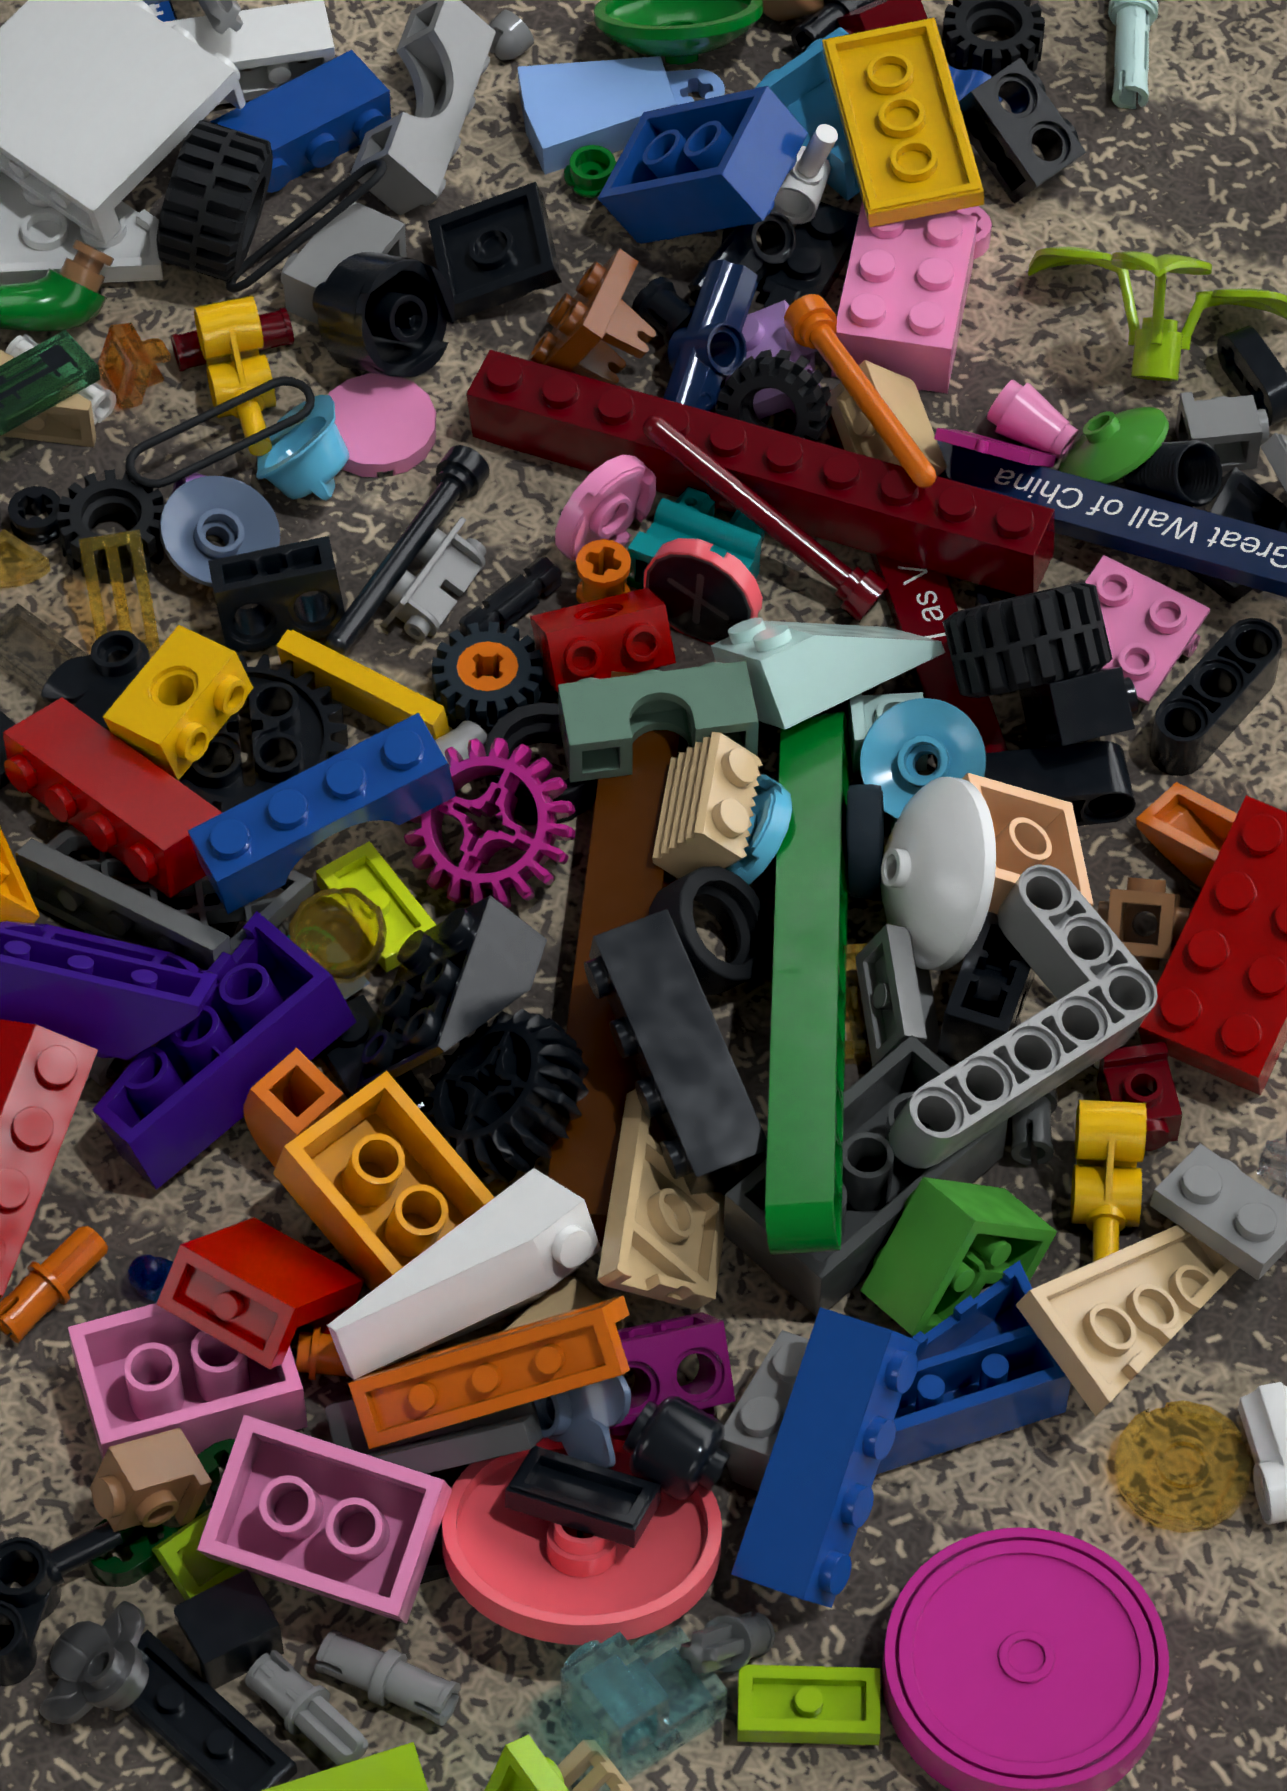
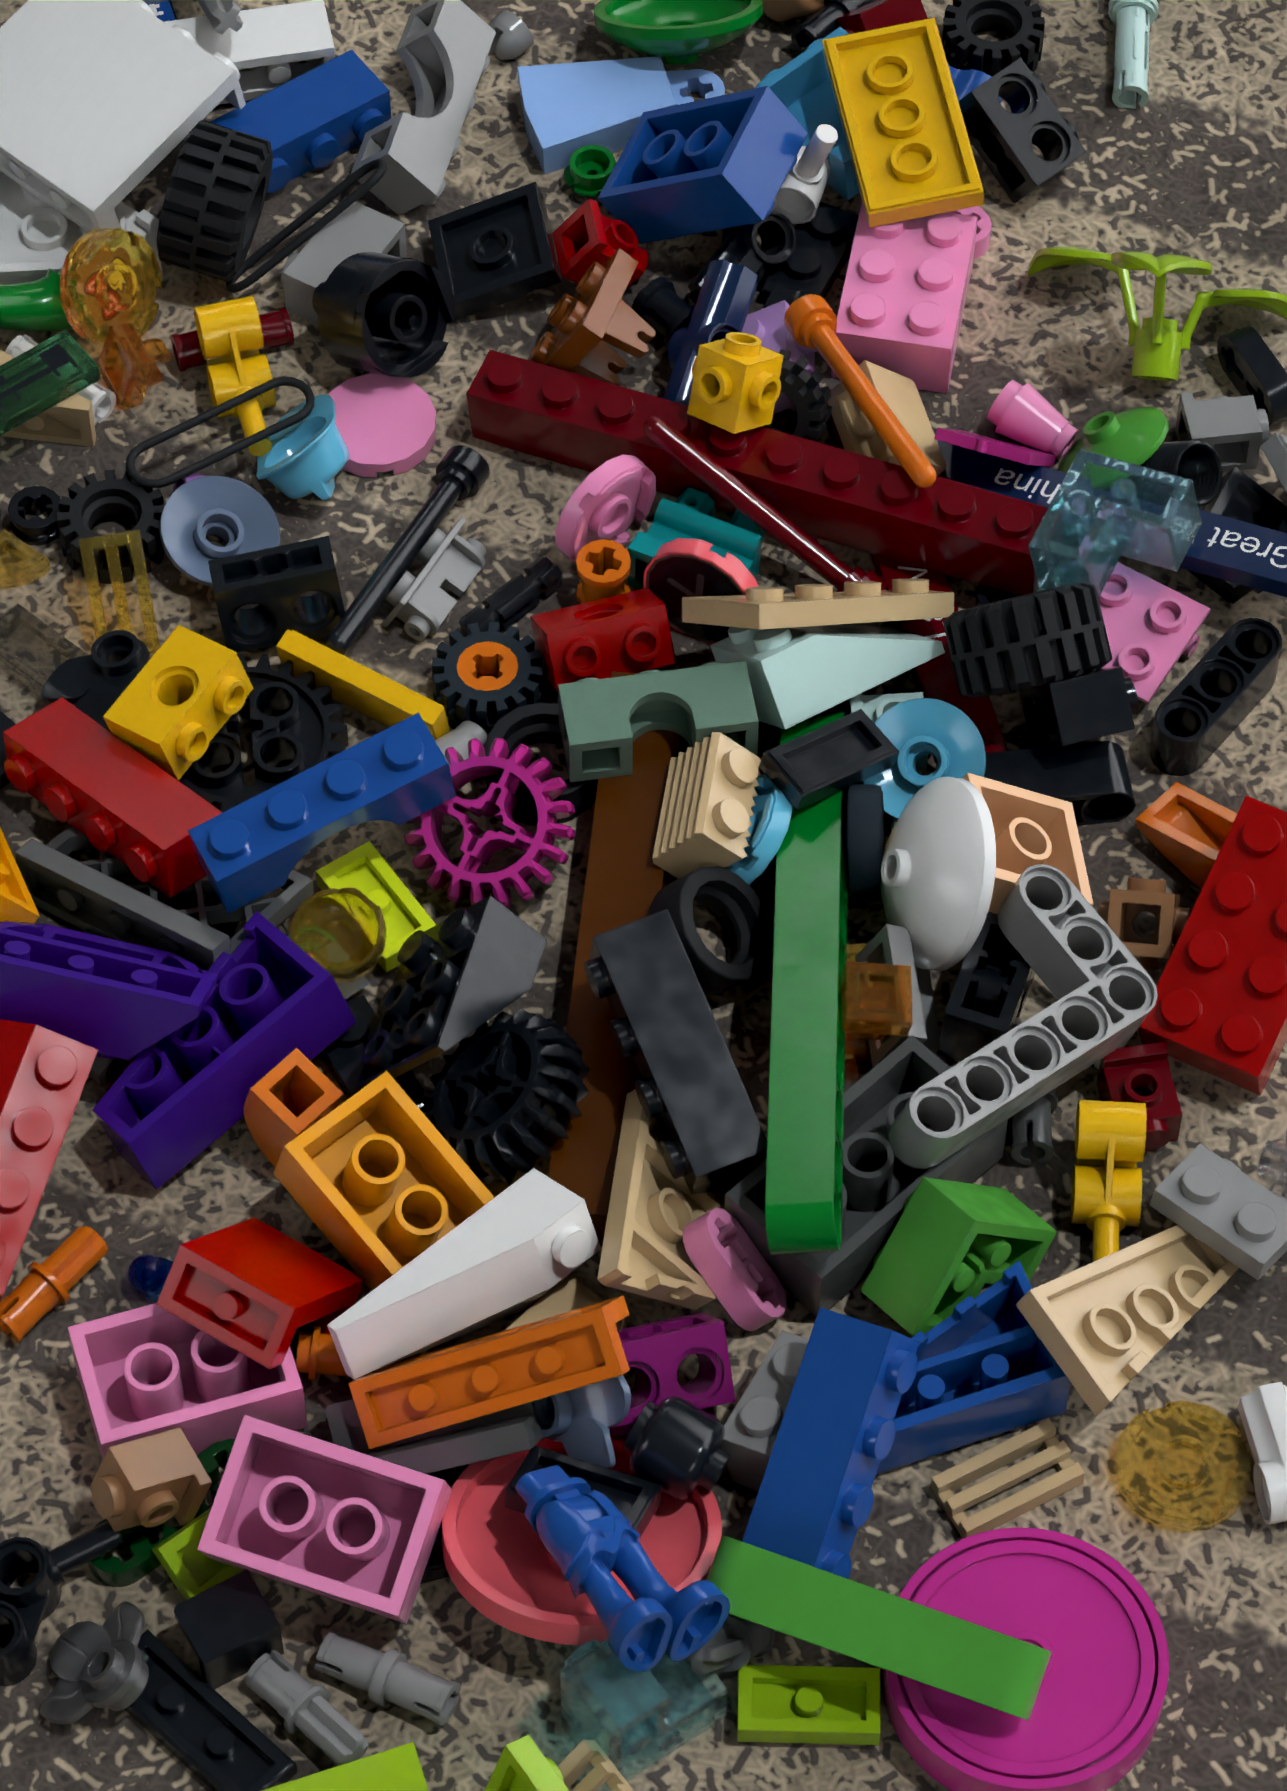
none -> clear yellow tile [60,228,162,346]
none -> blue piece [515,1465,730,1672]
none -> red brick [552,199,648,289]
none -> tan wing [682,578,954,630]
none -> bright pink beam [683,1208,786,1331]
none -> yellow brick [687,332,784,434]
none -> bright green beam [706,1535,1052,1721]
none -> black tile [759,709,899,810]
none -> clear orange tile [841,961,913,1040]
none -> tan tile [930,1419,1085,1538]
none -> clear light blue brick [1028,449,1202,598]

